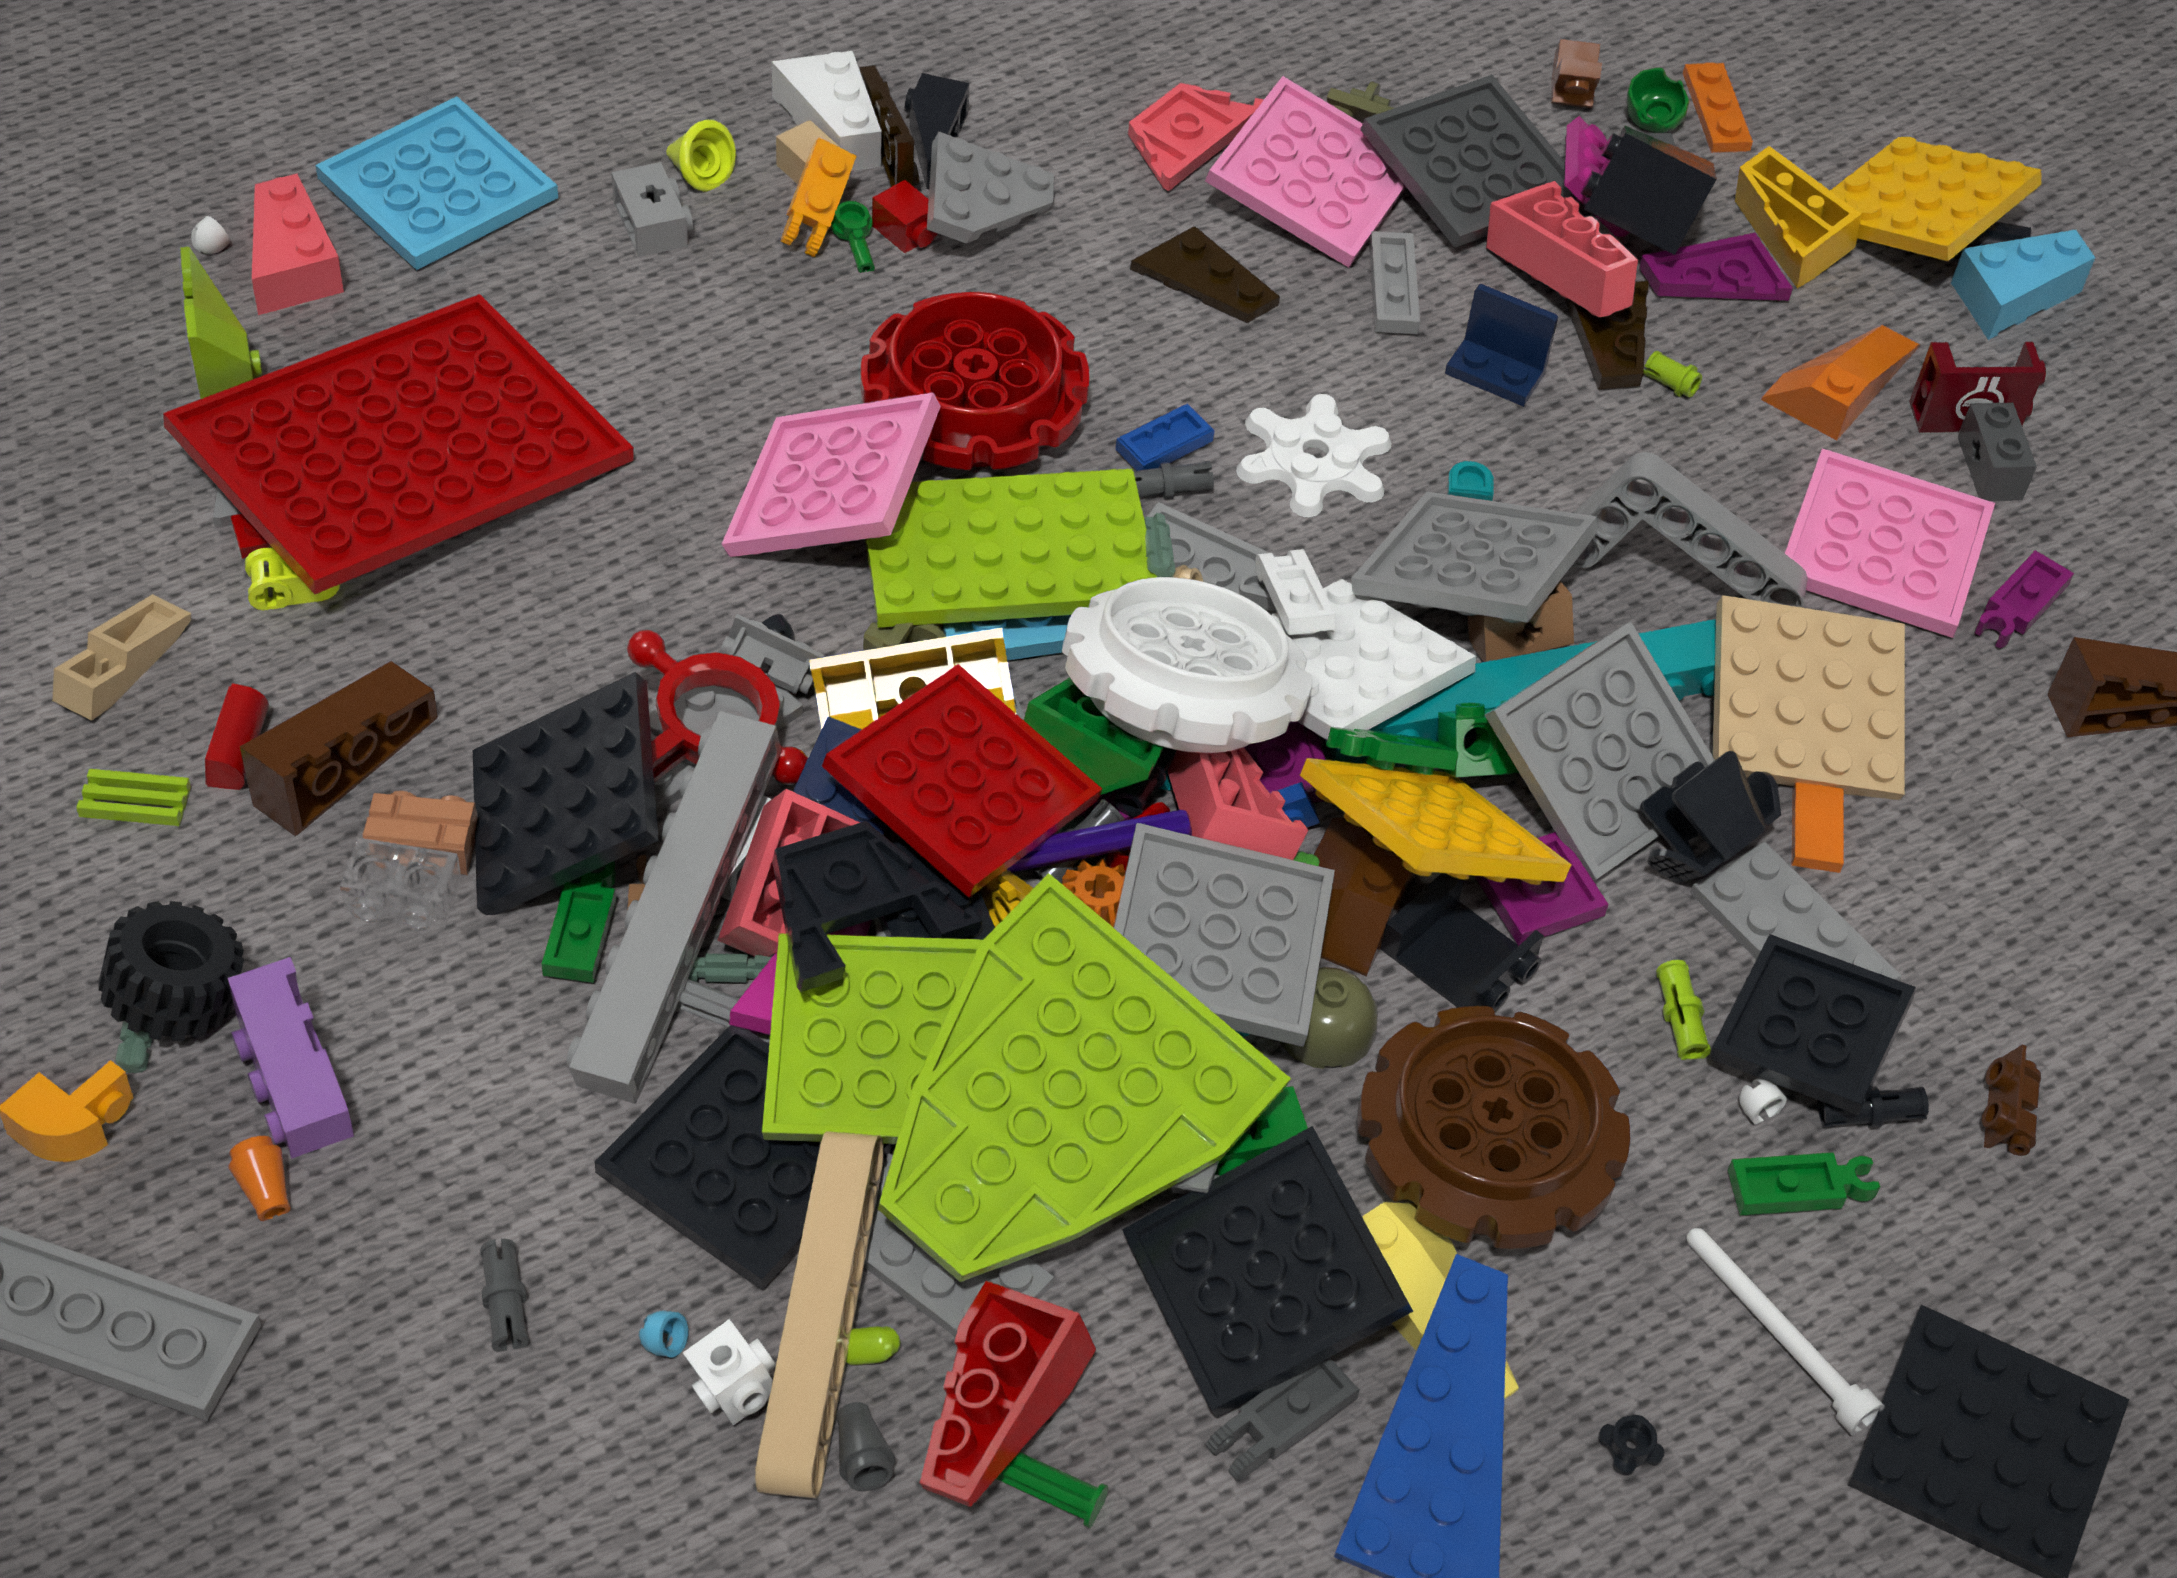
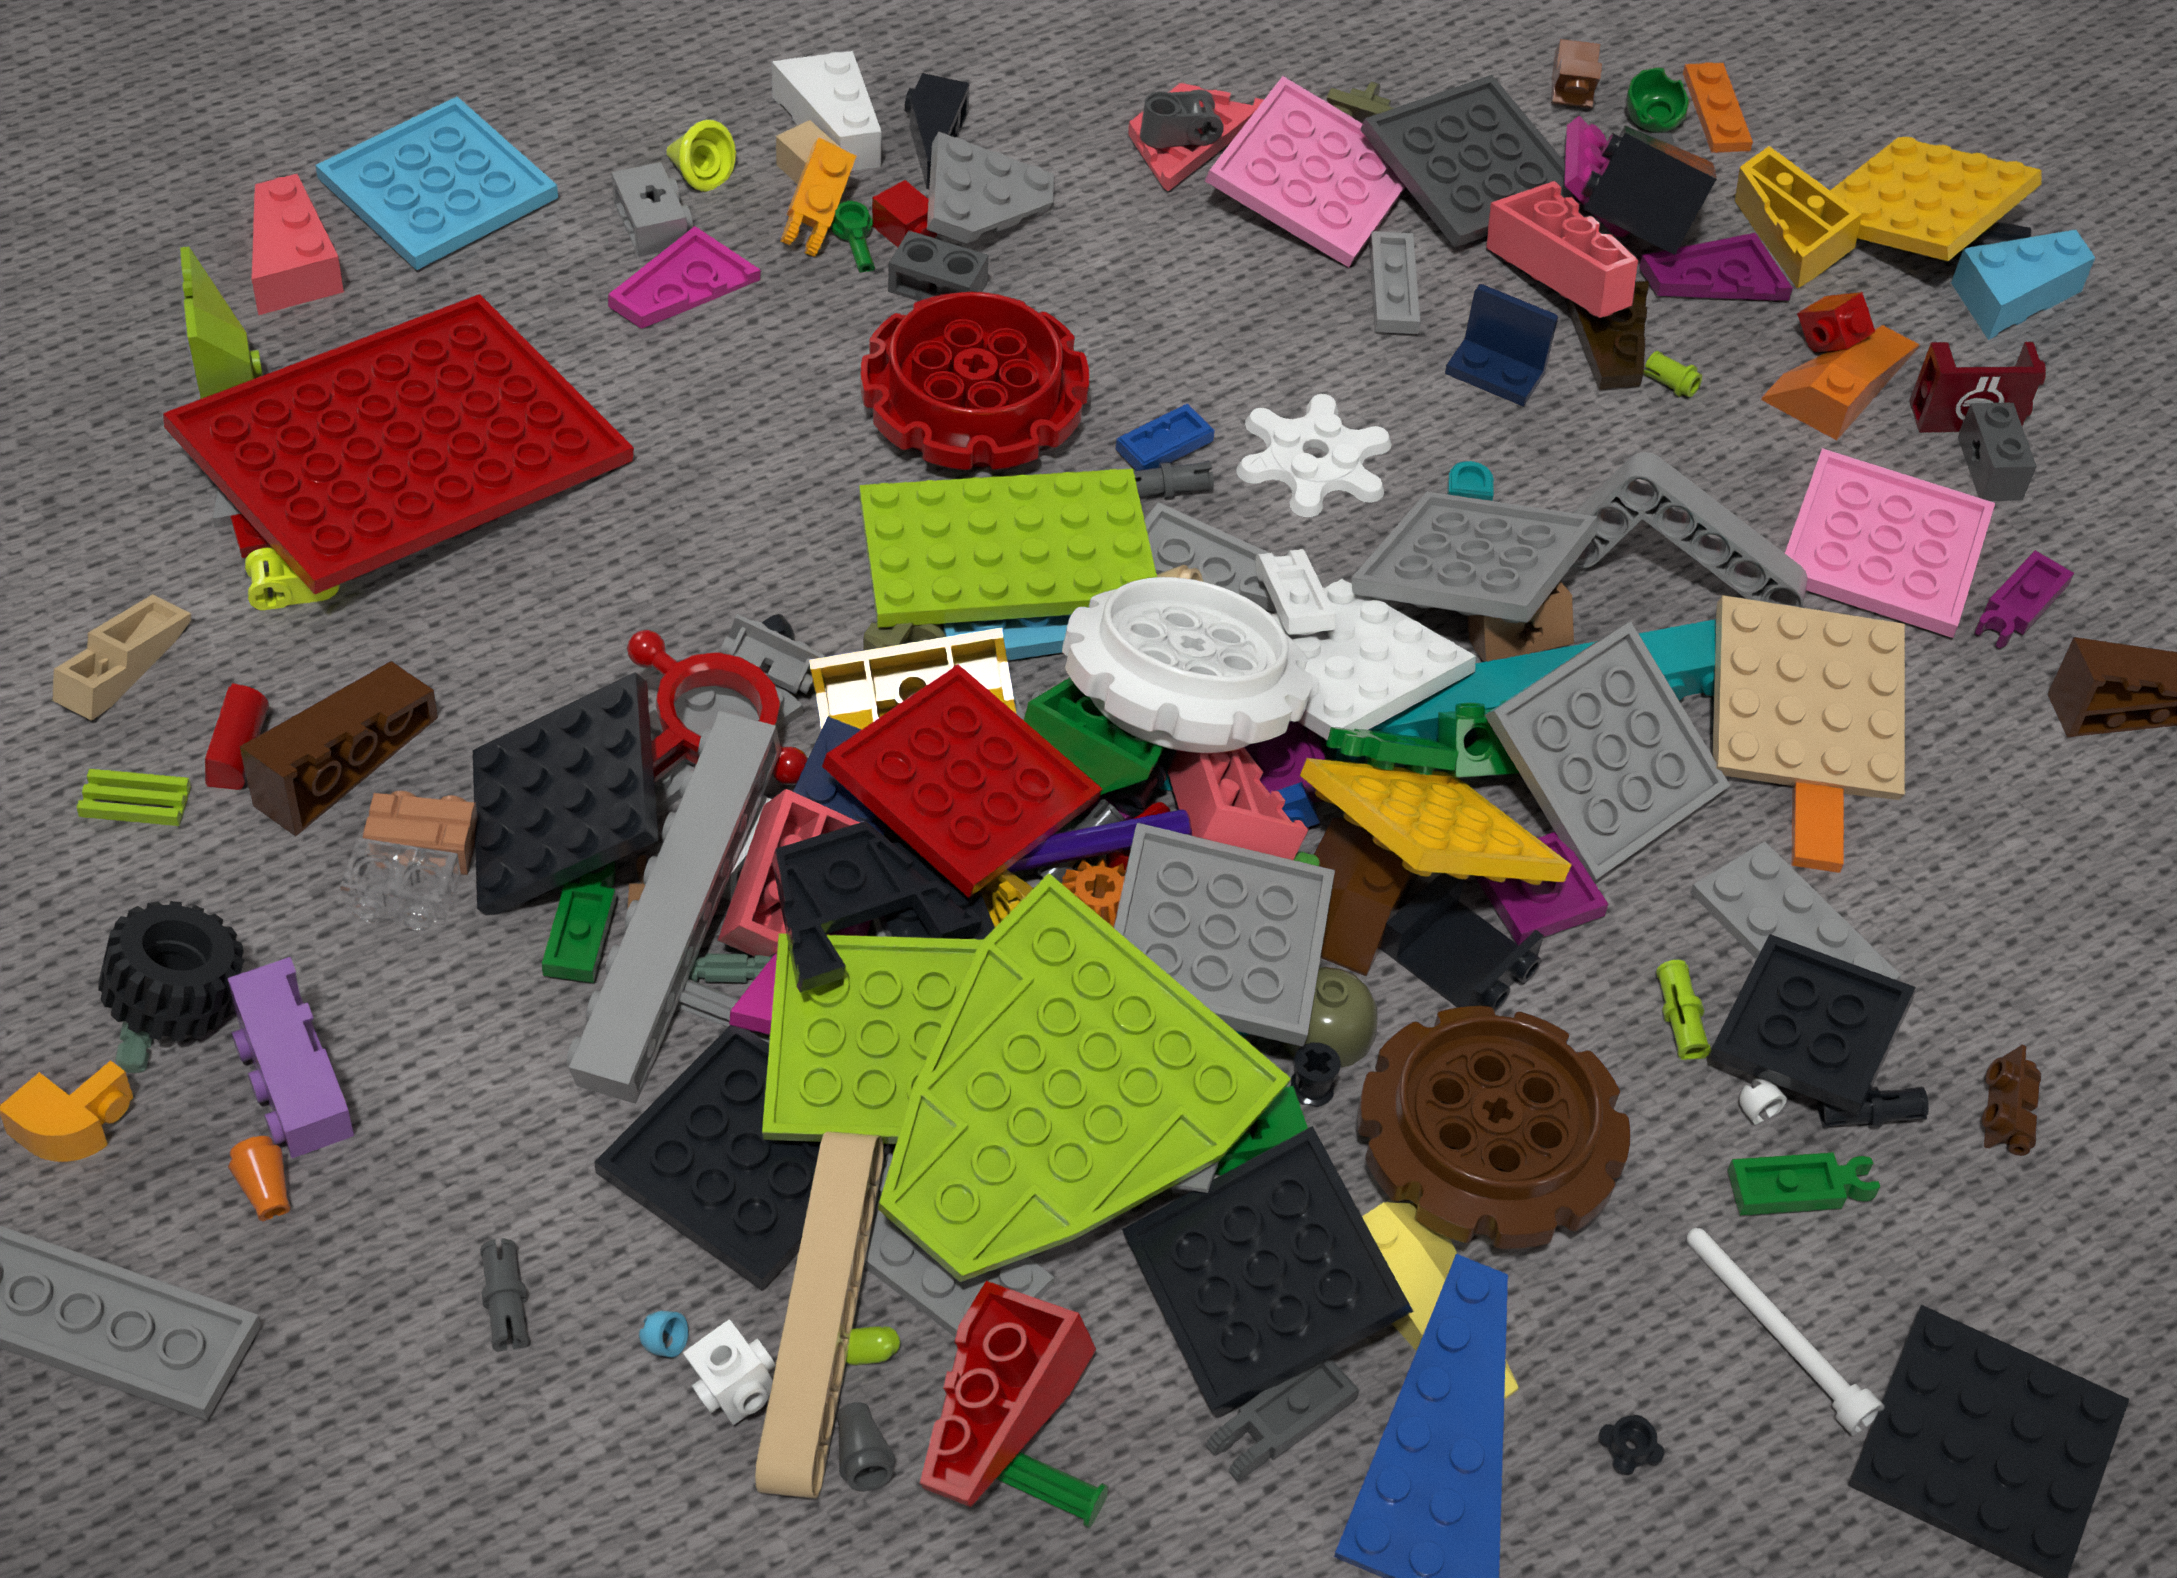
white hinge [191,216,231,255] -> none
bright pink plate [722,393,941,557] -> none
dark brown wing [859,65,919,188] -> none
dark brown wing [1130,226,1280,323] -> none
sand green axle [1144,513,1176,577] -> none
black piece [1640,751,1782,883] -> none
none -> dark pink wing [608,226,761,329]
none -> dark grey brick [888,231,989,301]
none -> dark grey piece [1140,89,1224,148]
none -> black bush [1290,1042,1341,1107]
none -> red brick [1797,292,1876,352]

